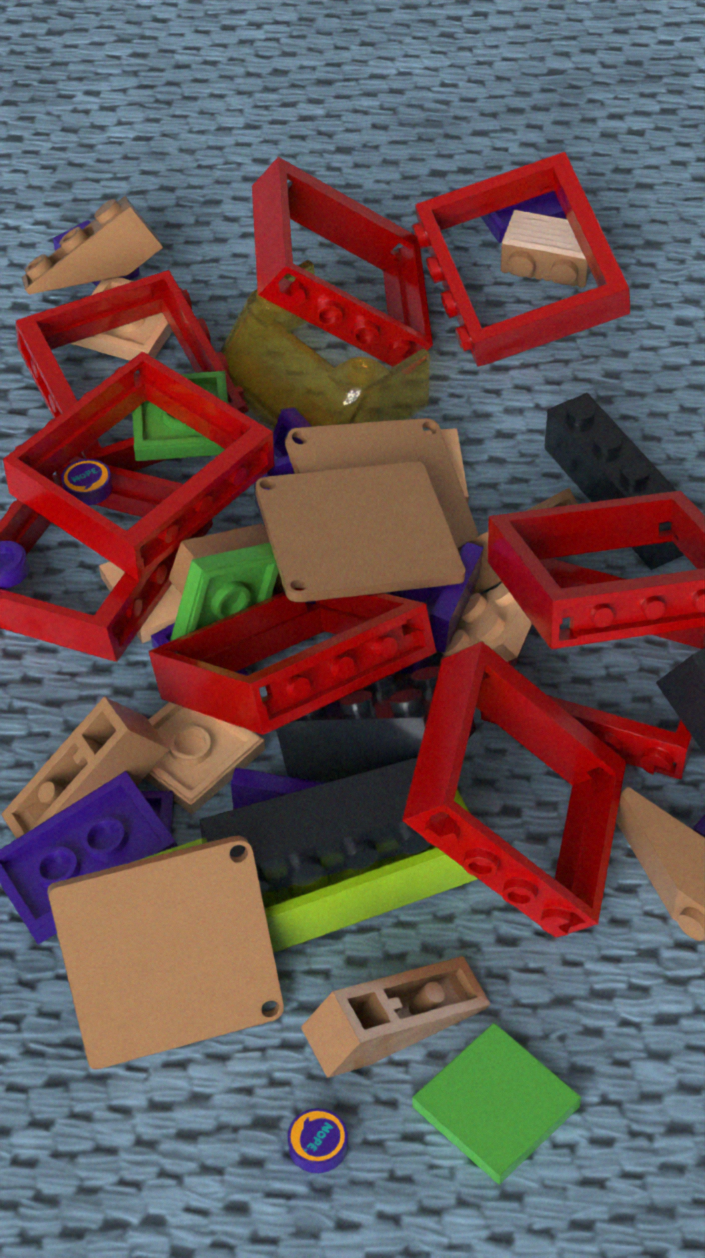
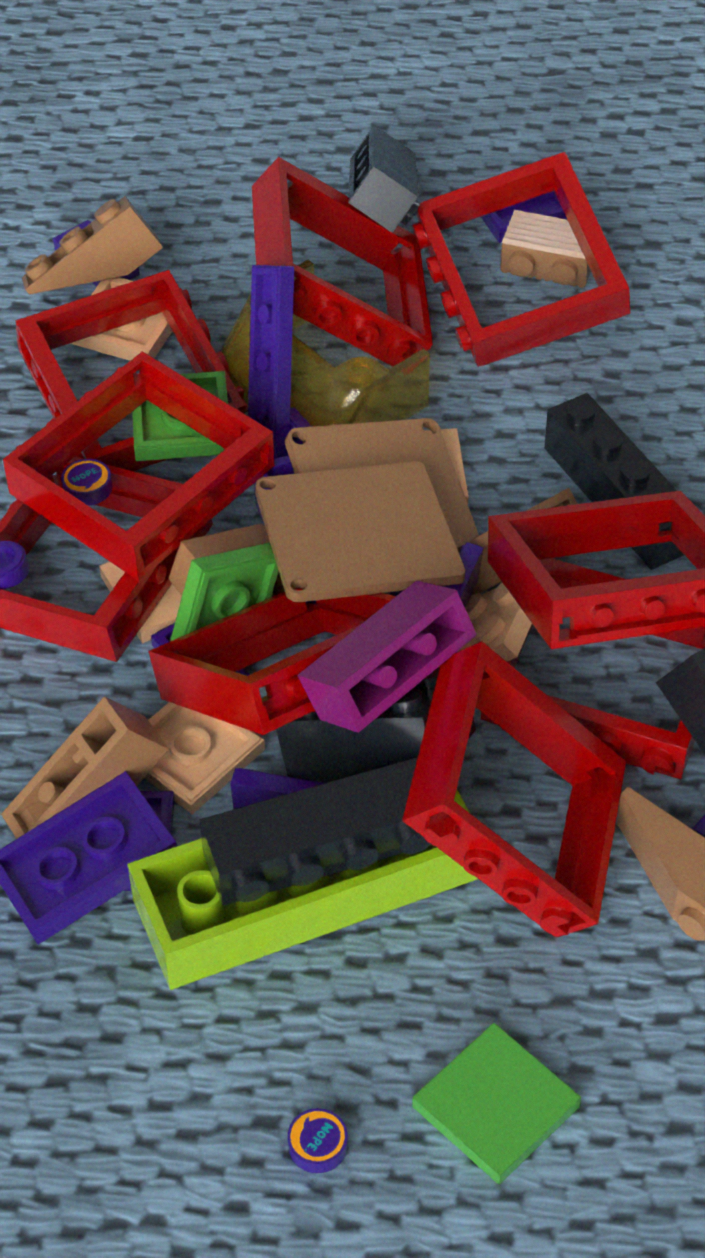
medium nougat piece [47,836,284,1070] -> none
medium nougat slope [301,956,491,1078] -> none
none -> dark purple tile [248,265,294,459]
none -> magenta brick [297,580,477,733]
none -> black brick [348,125,420,233]

